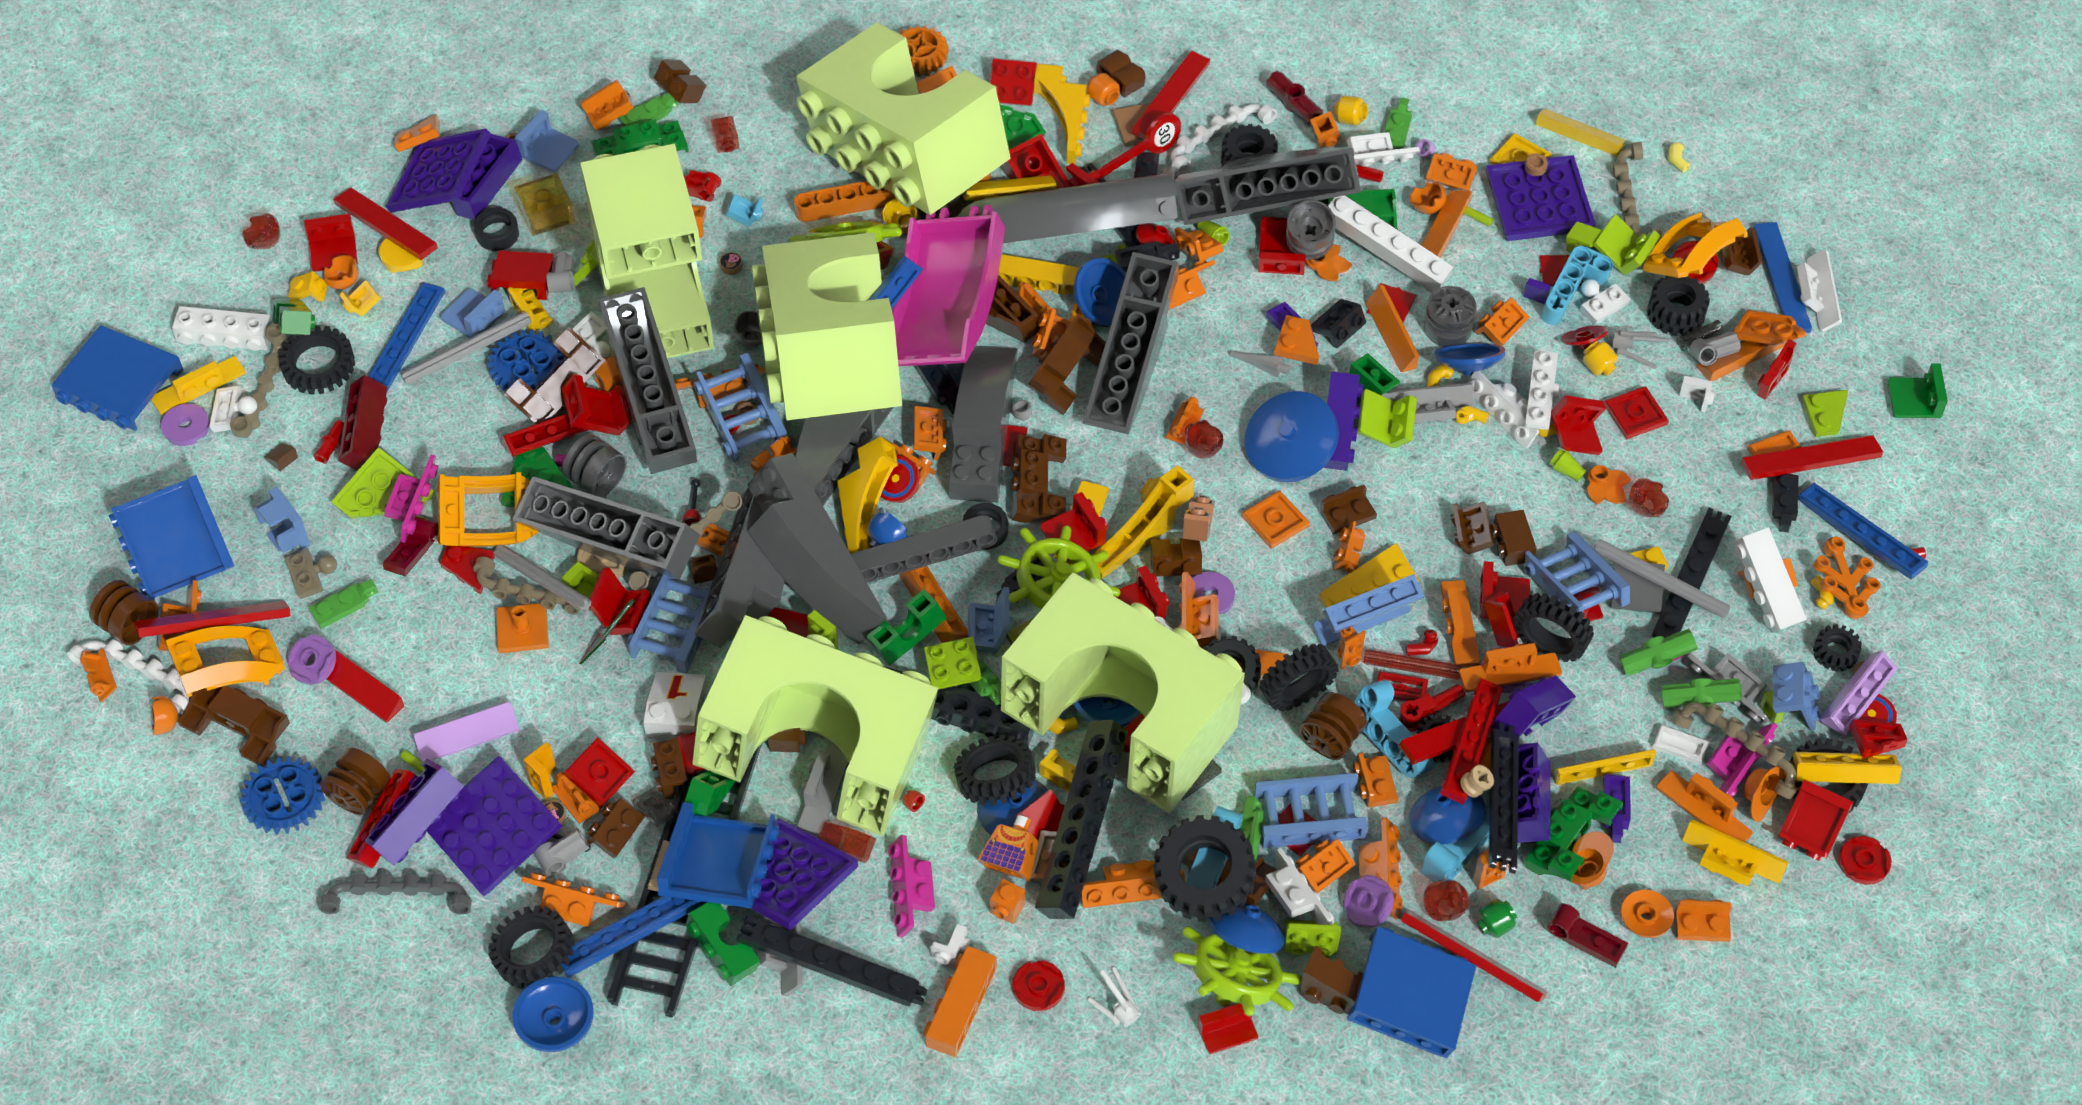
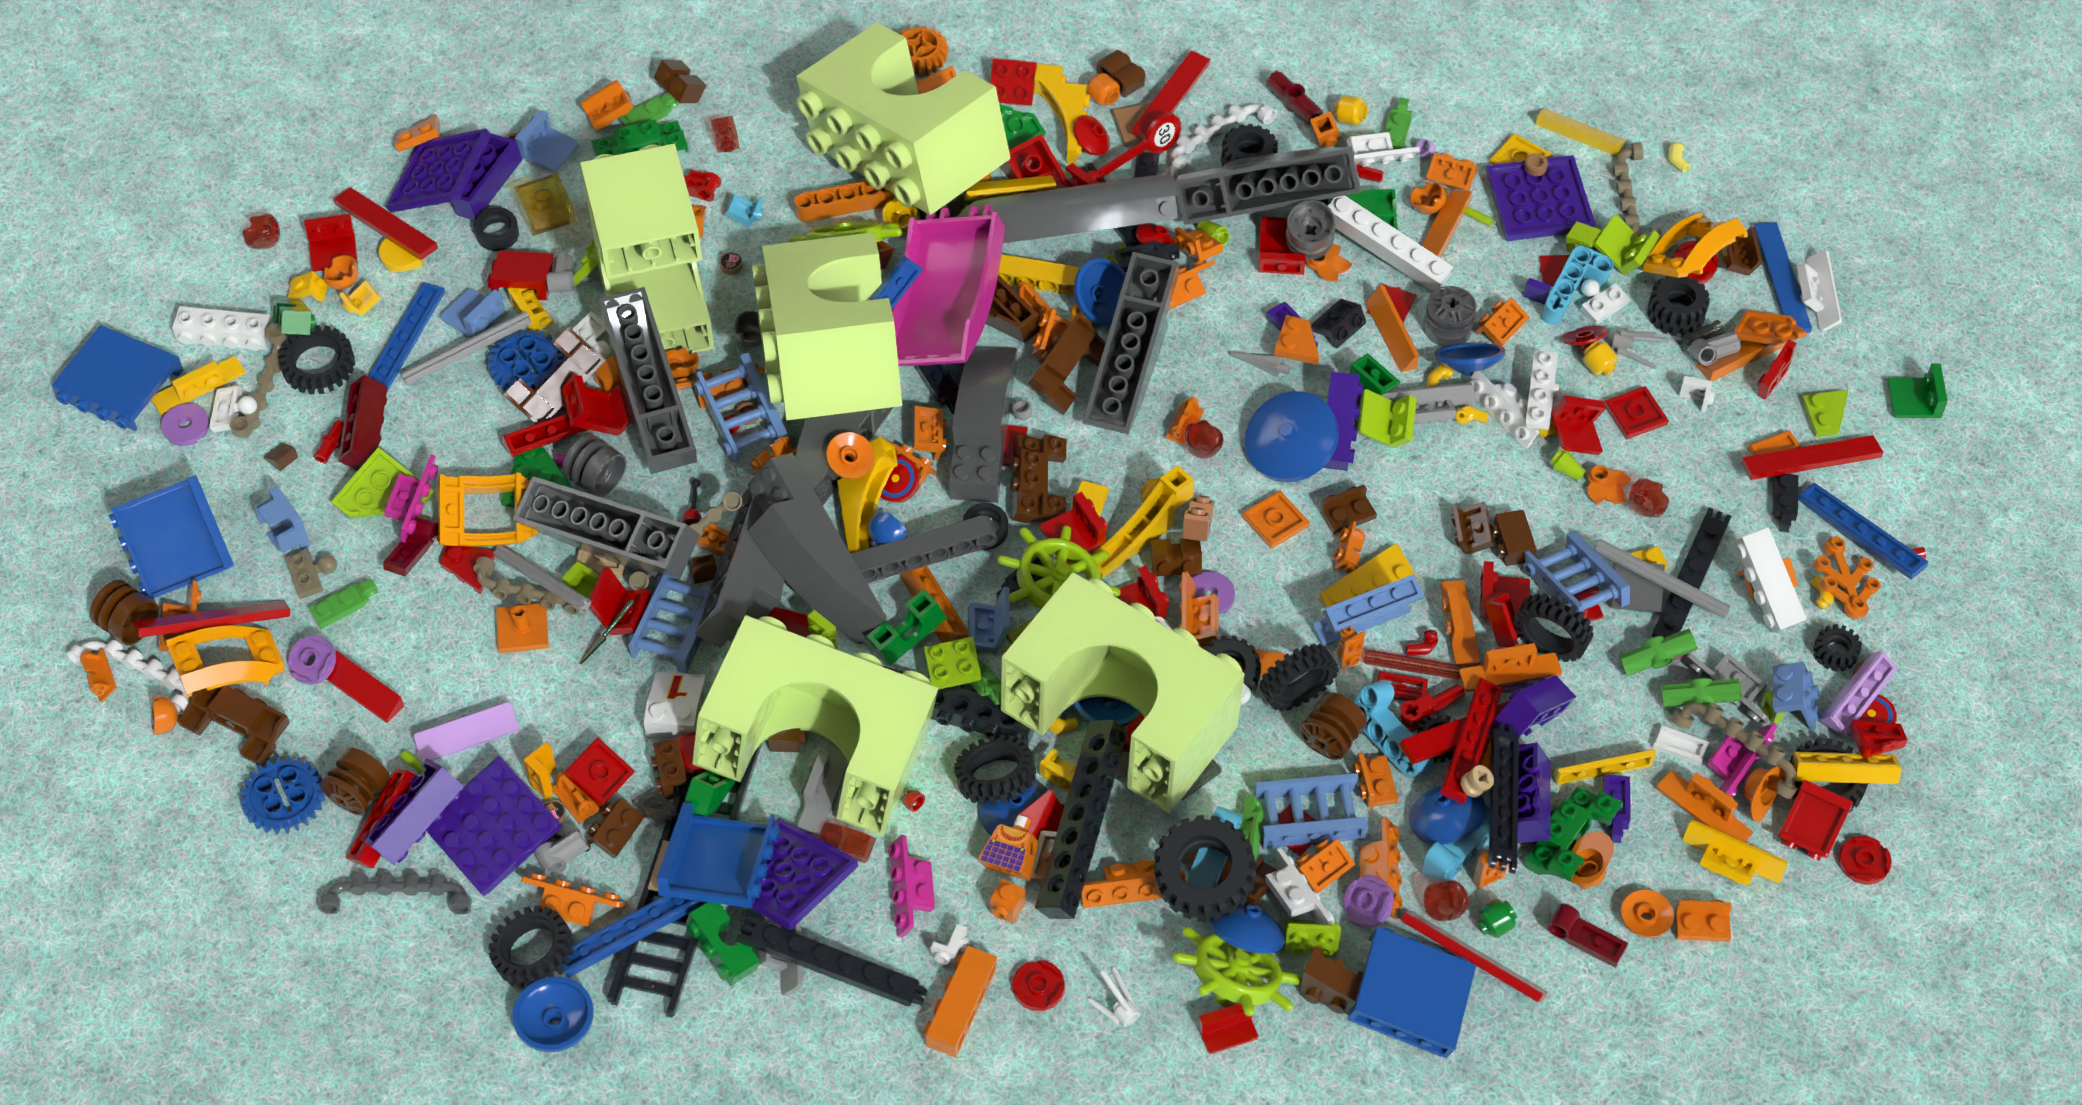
none -> orange hair [665,348,700,380]
none -> orange dish [826,432,874,479]
none -> red dish [1073,115,1110,156]

